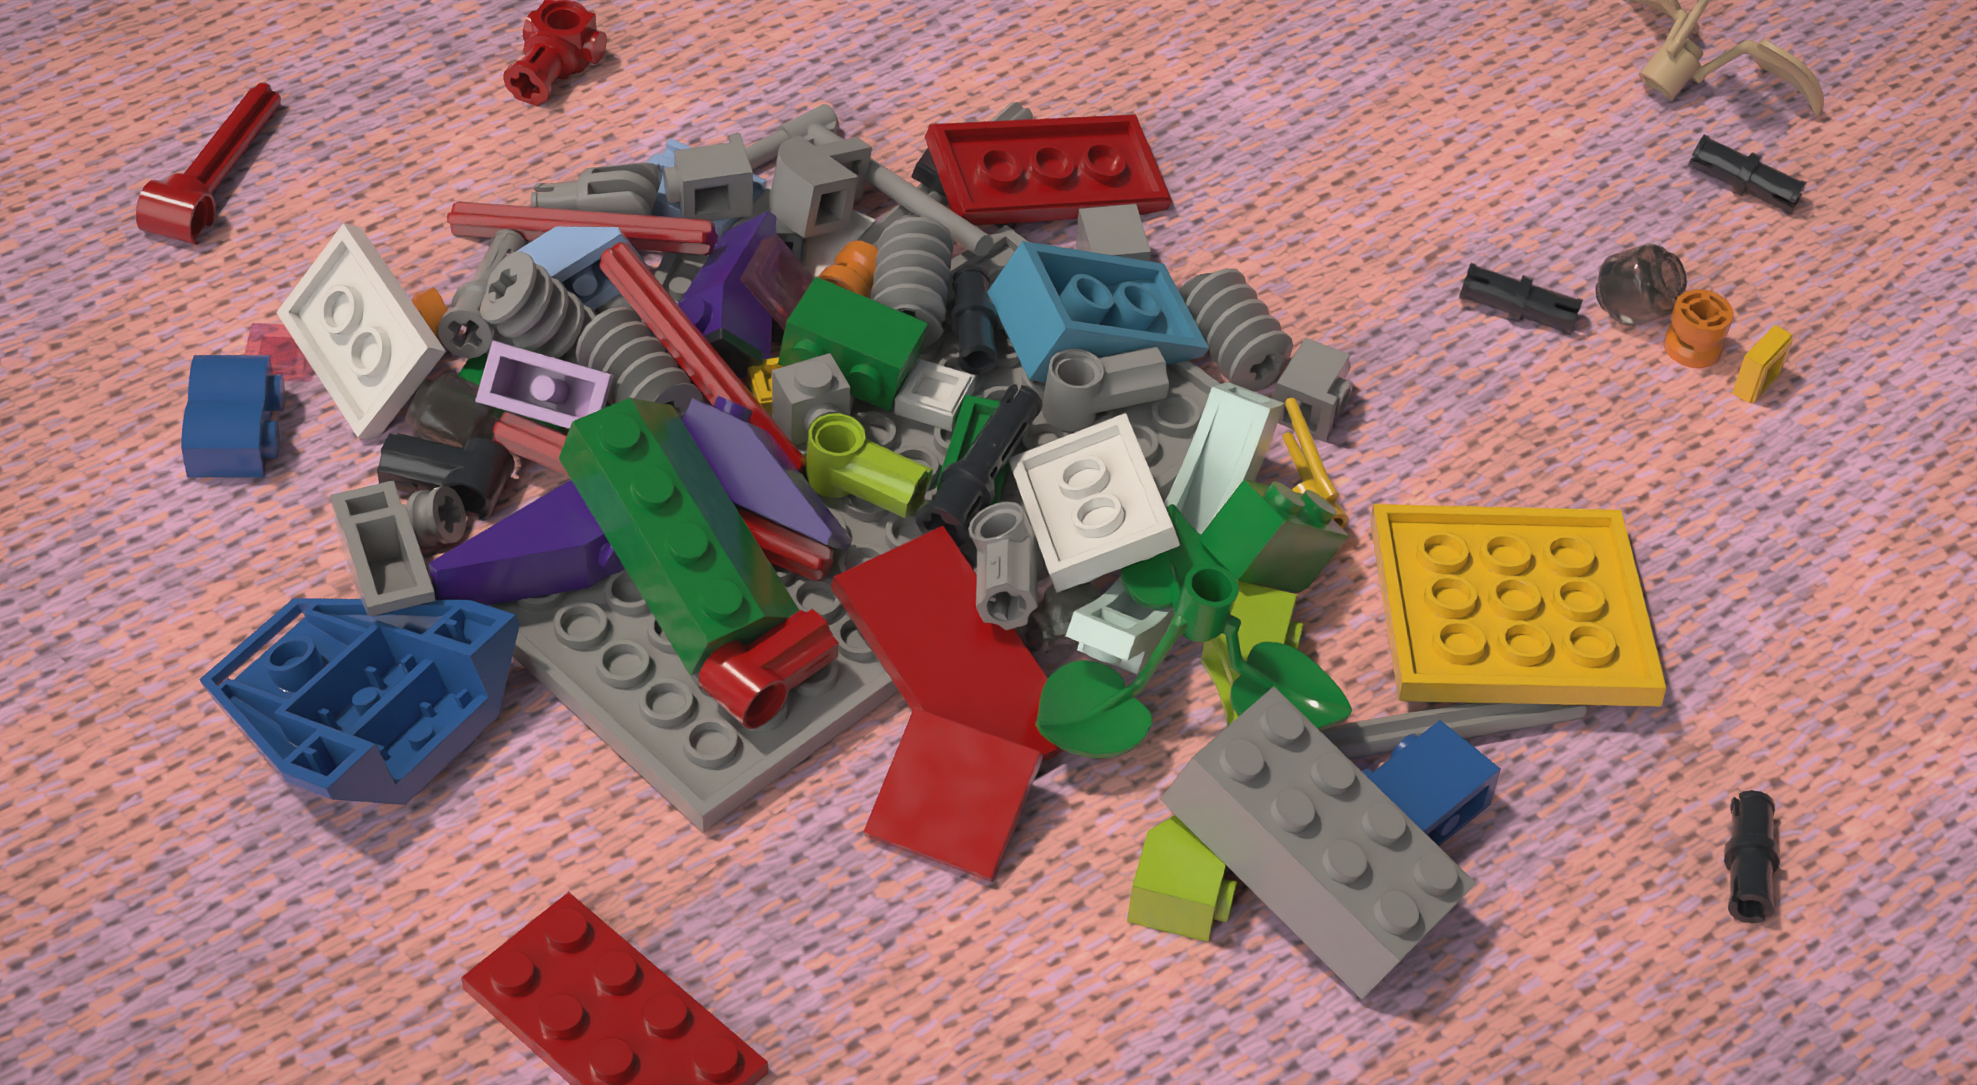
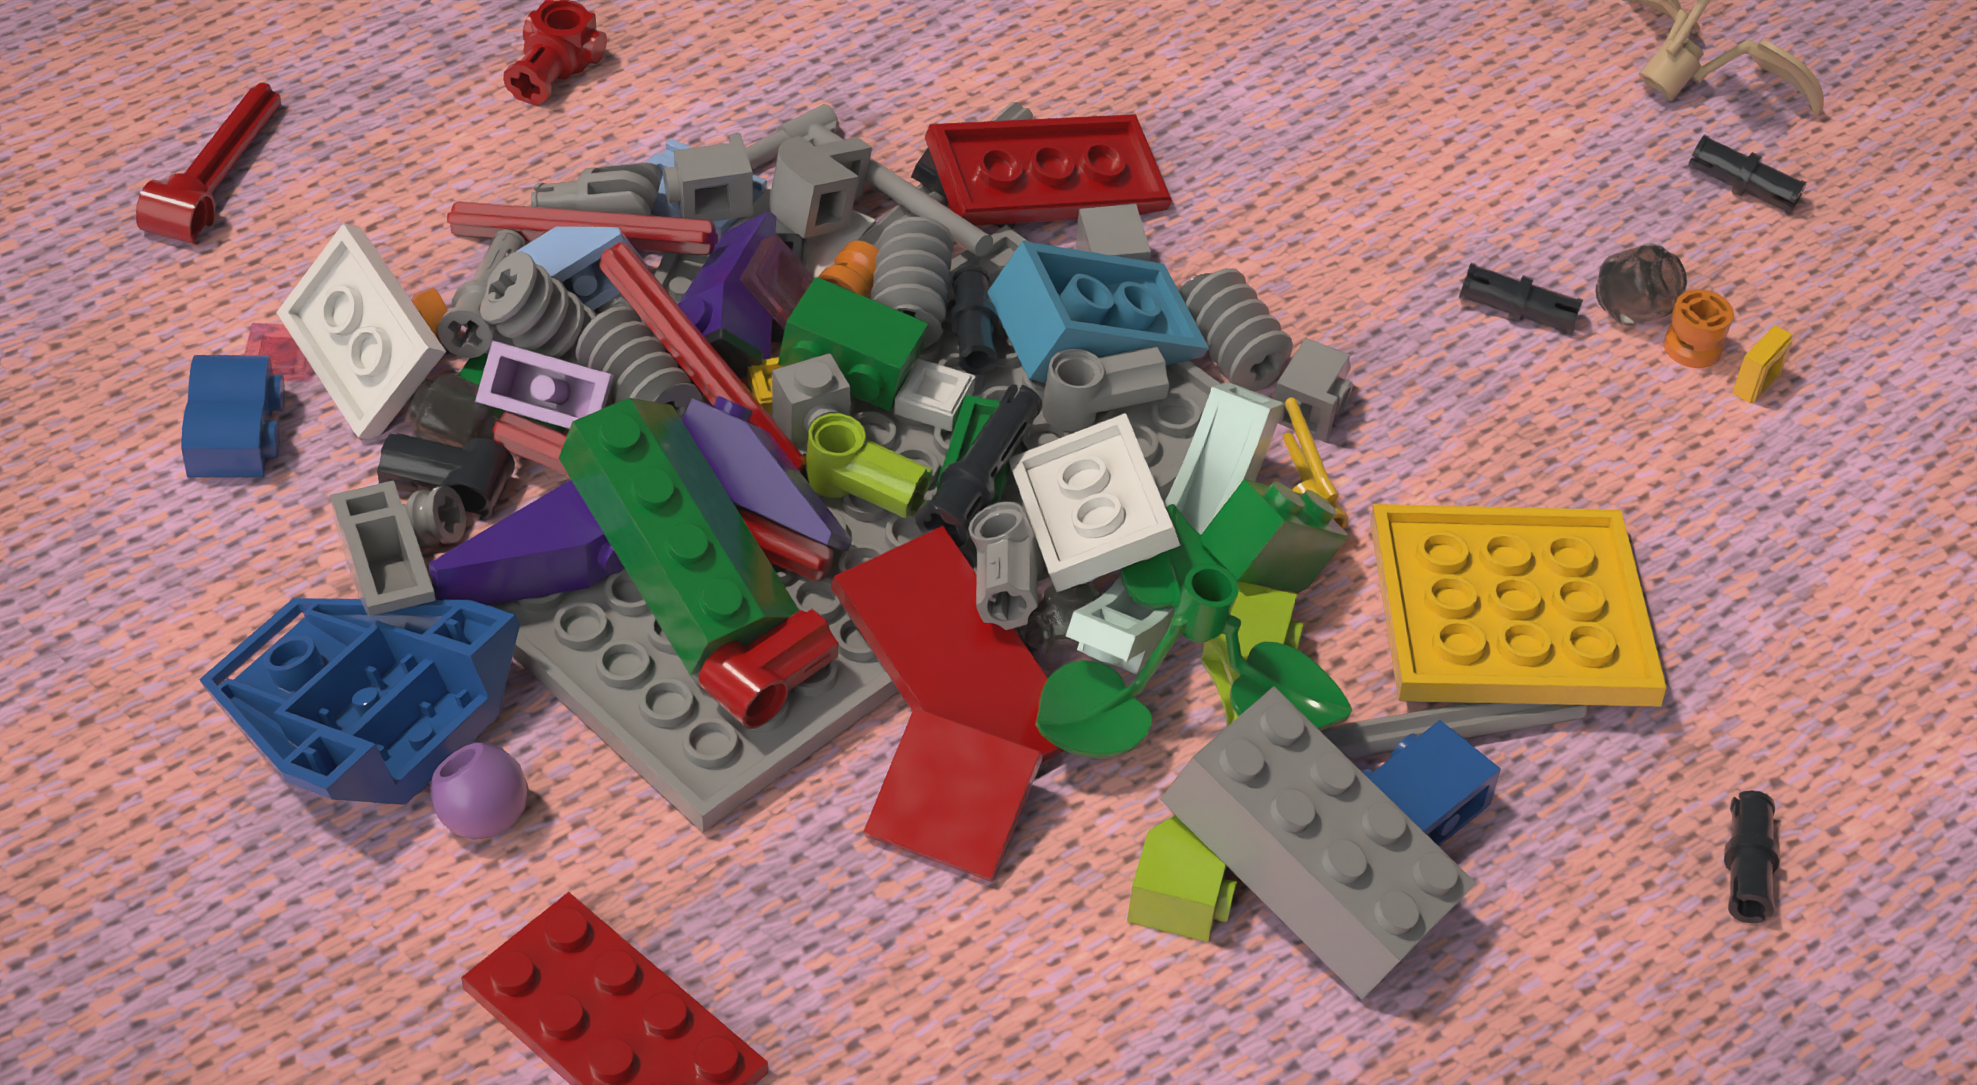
none -> medium lavender piece [430,743,528,840]

